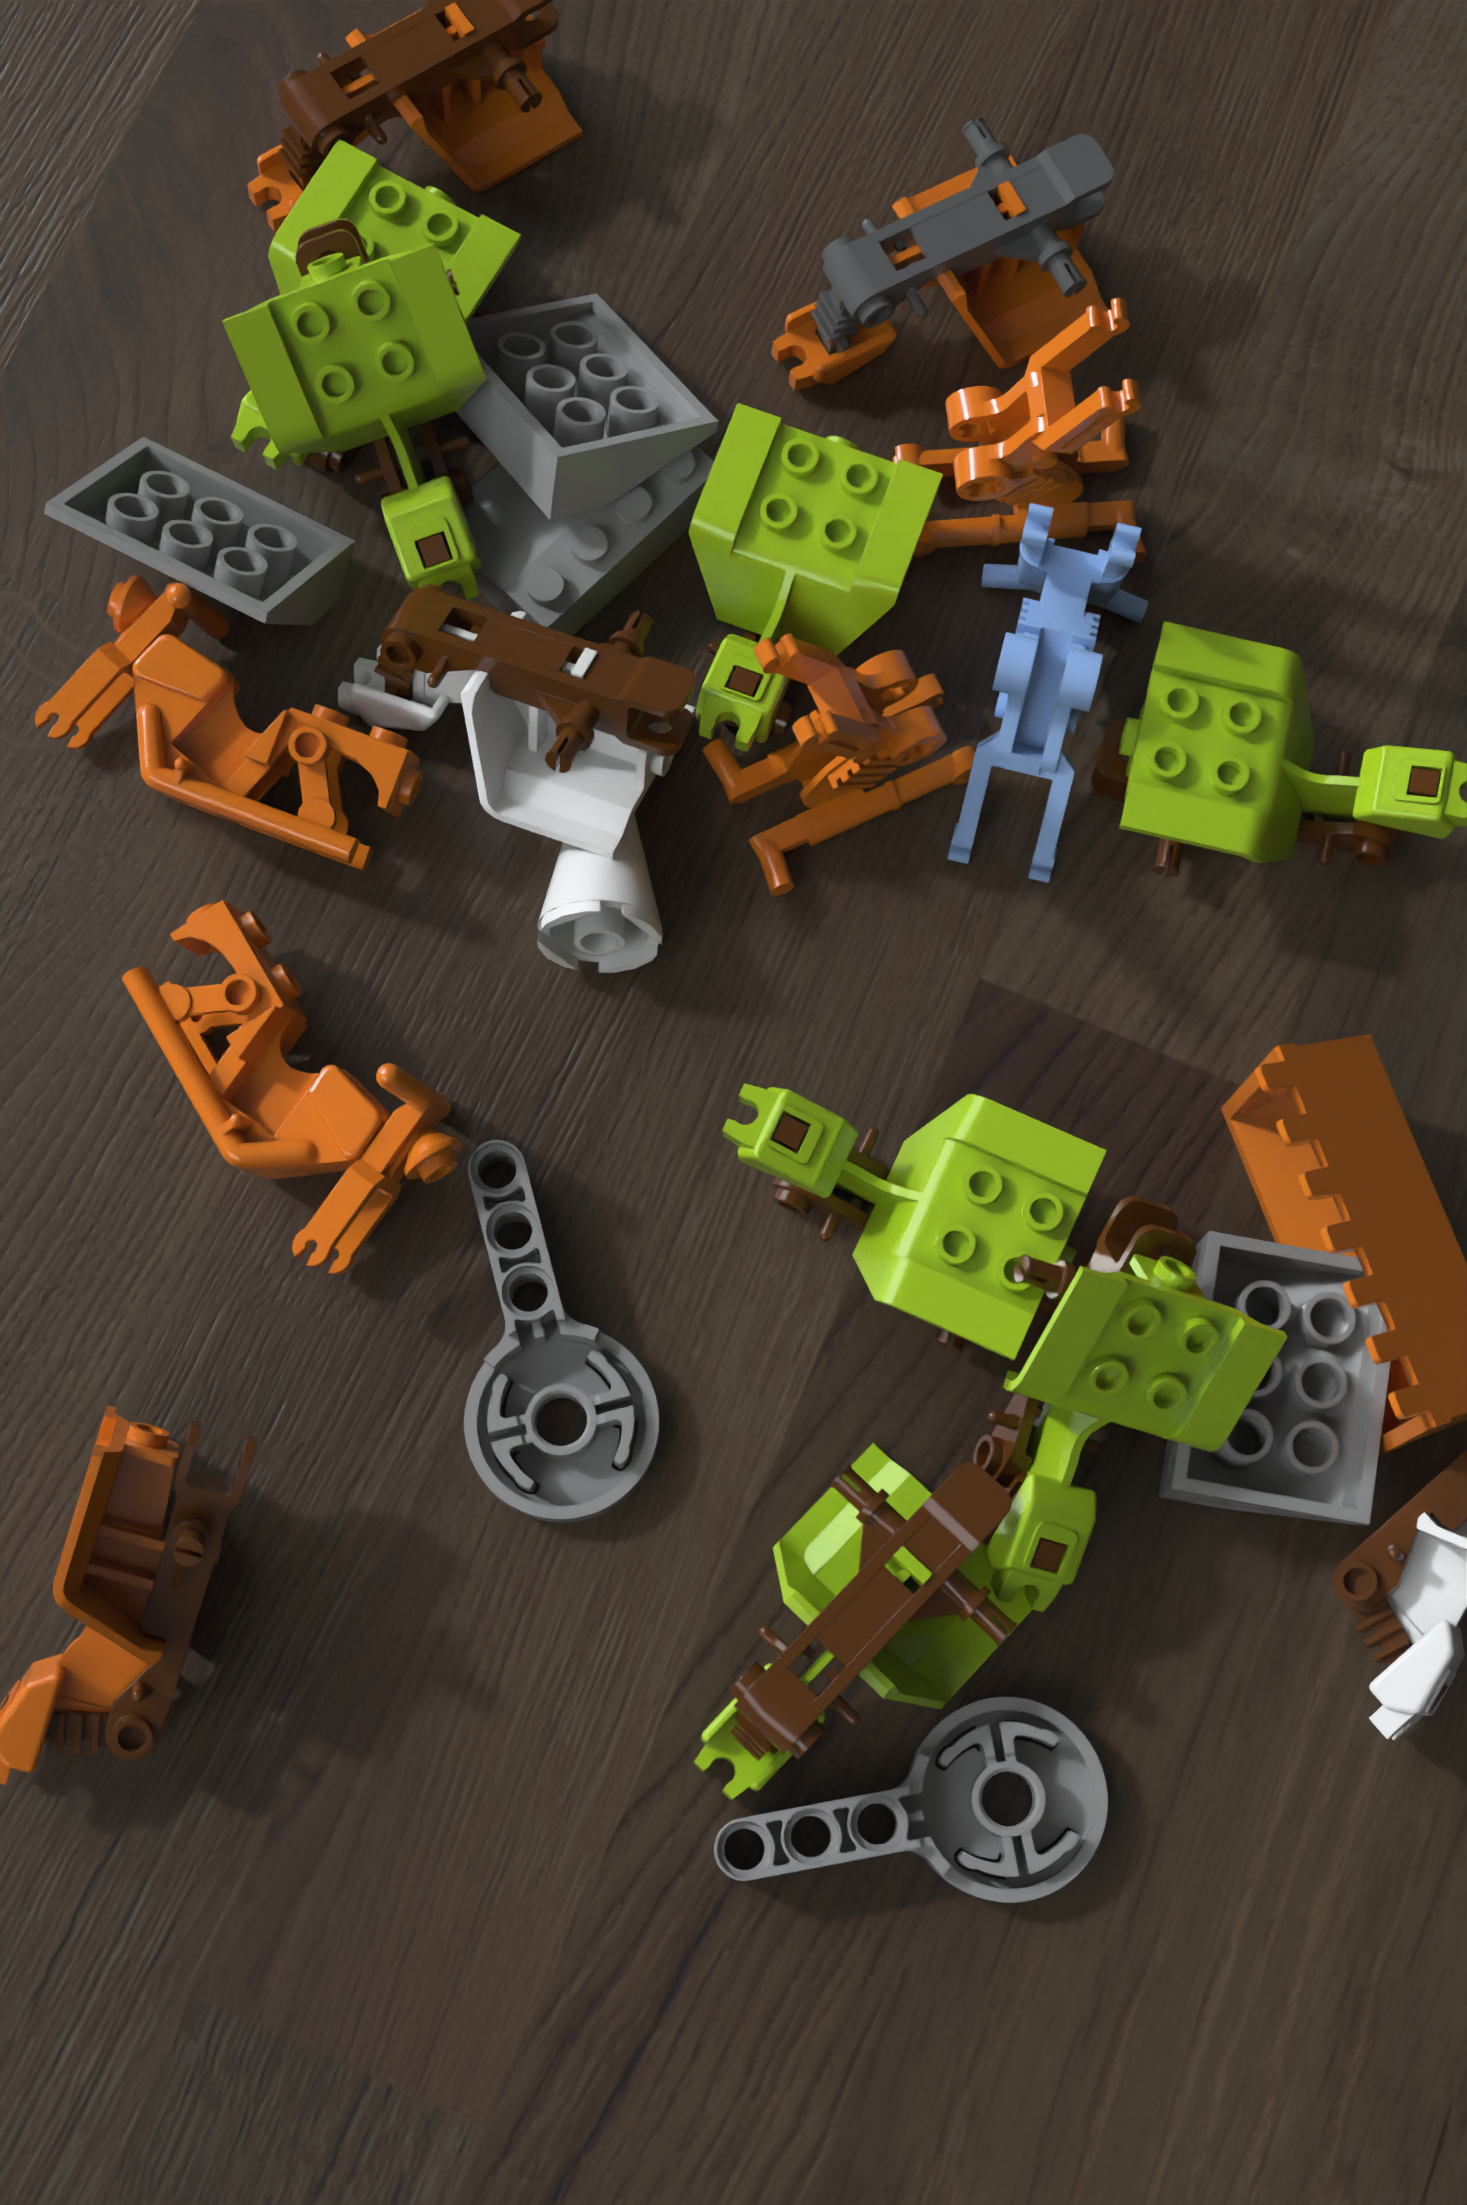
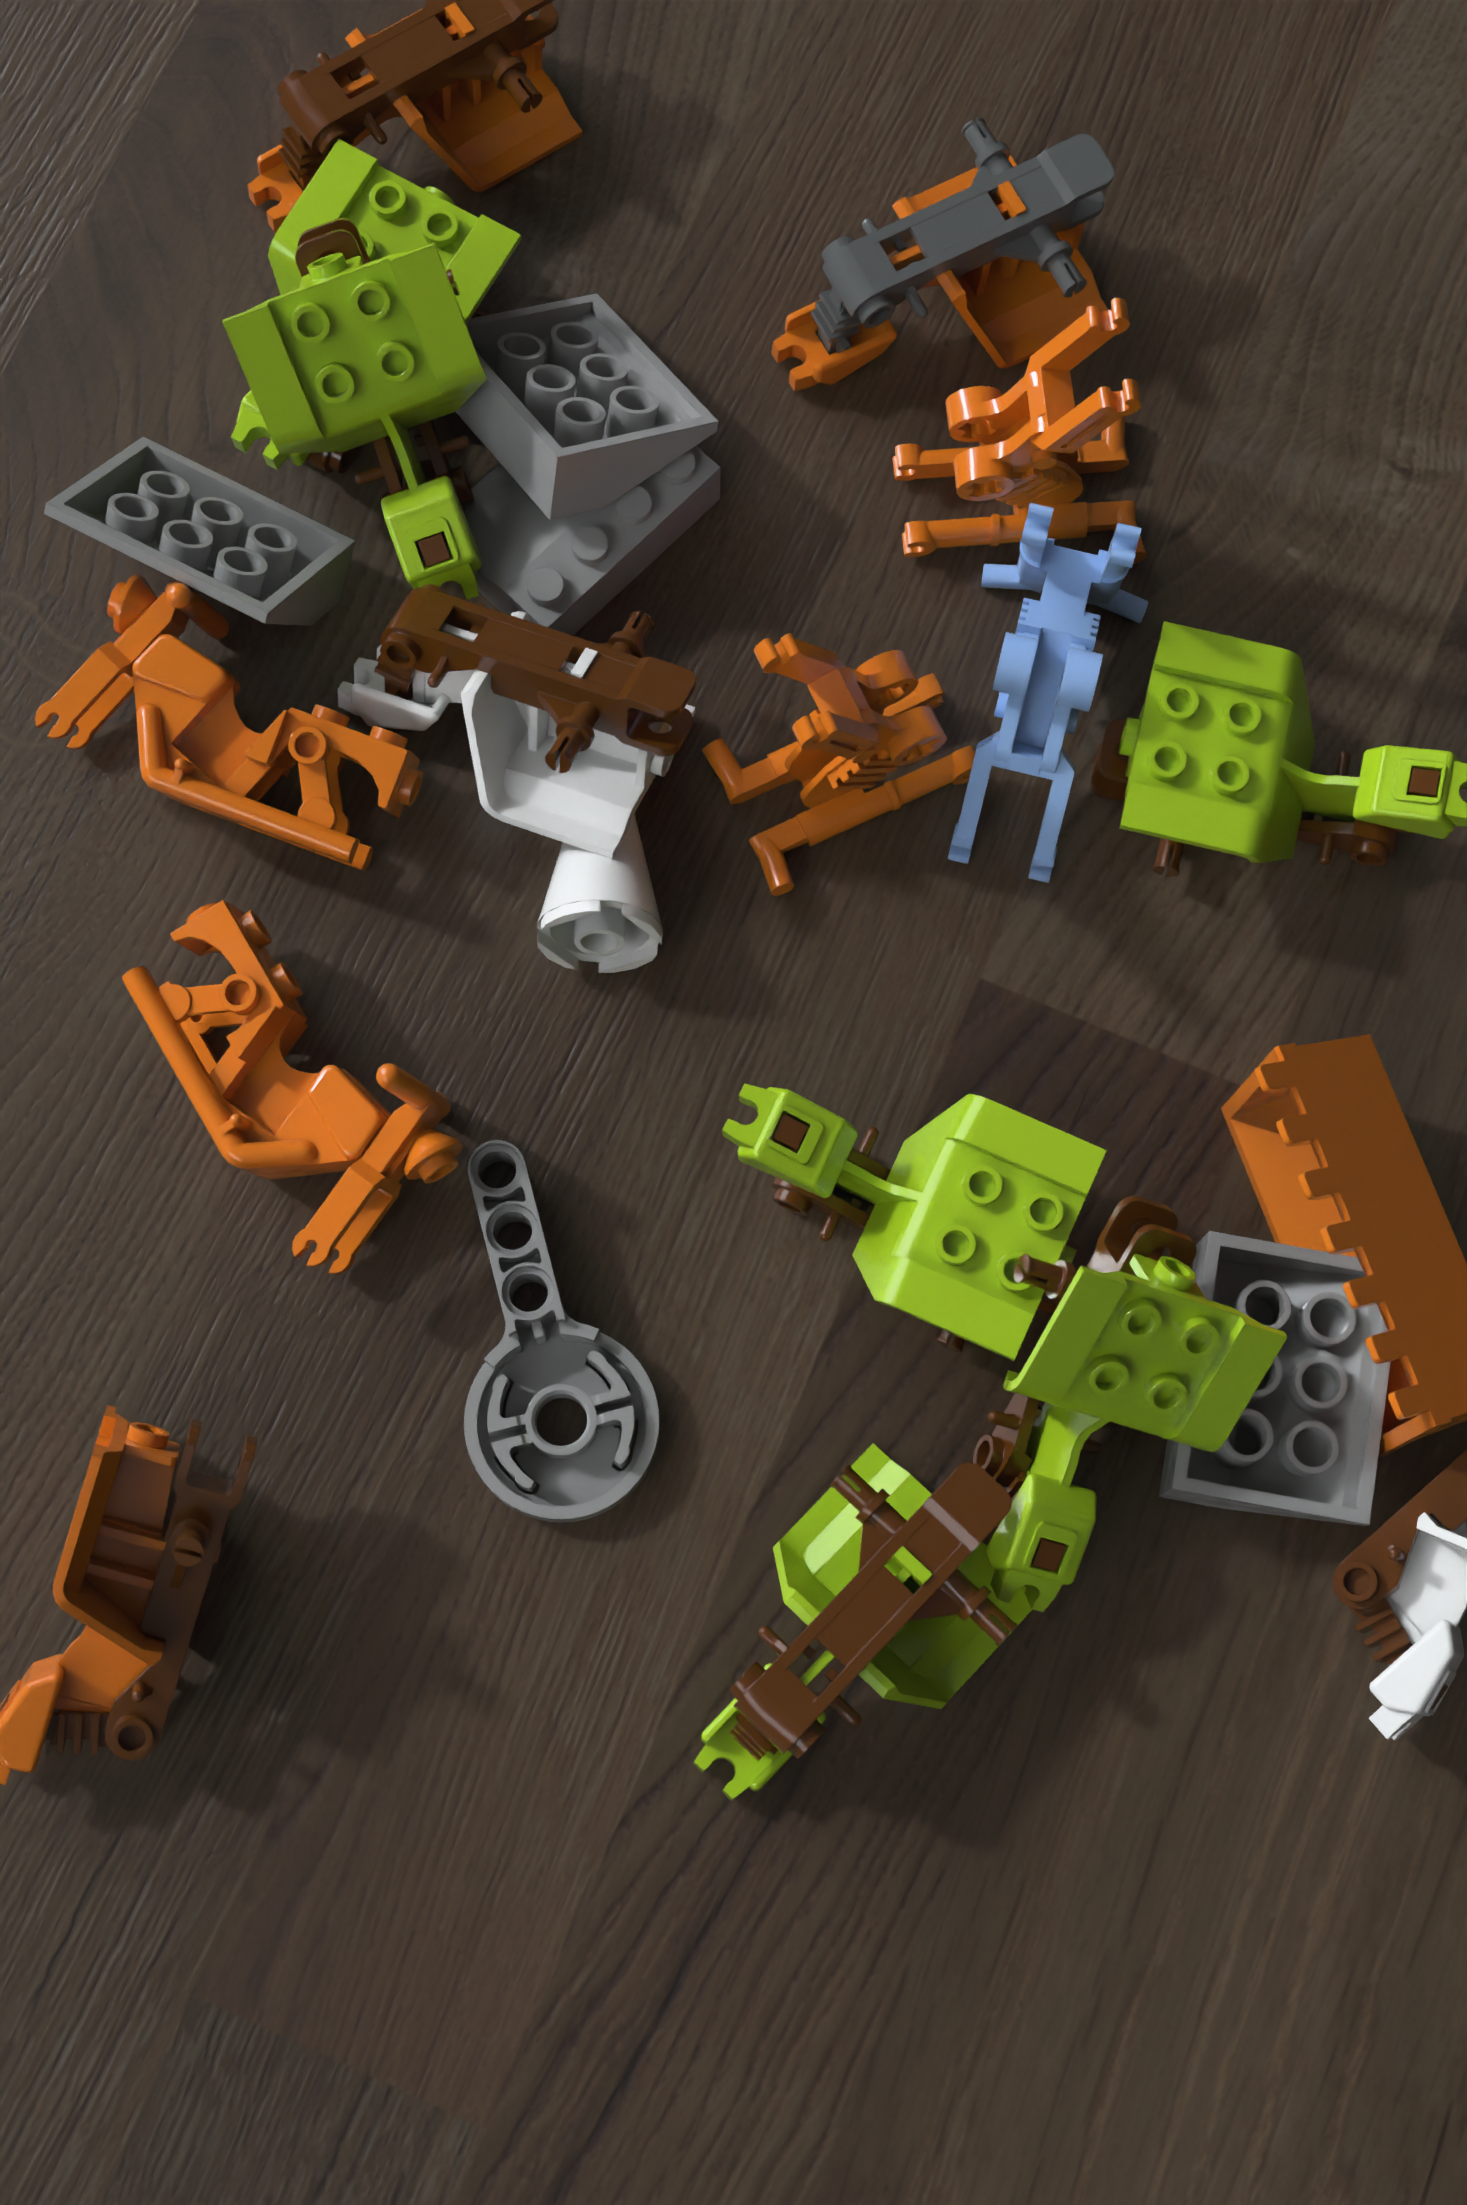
lime piece [688,403,943,752] -> none
light grey beam [714,1697,1108,1903] -> none

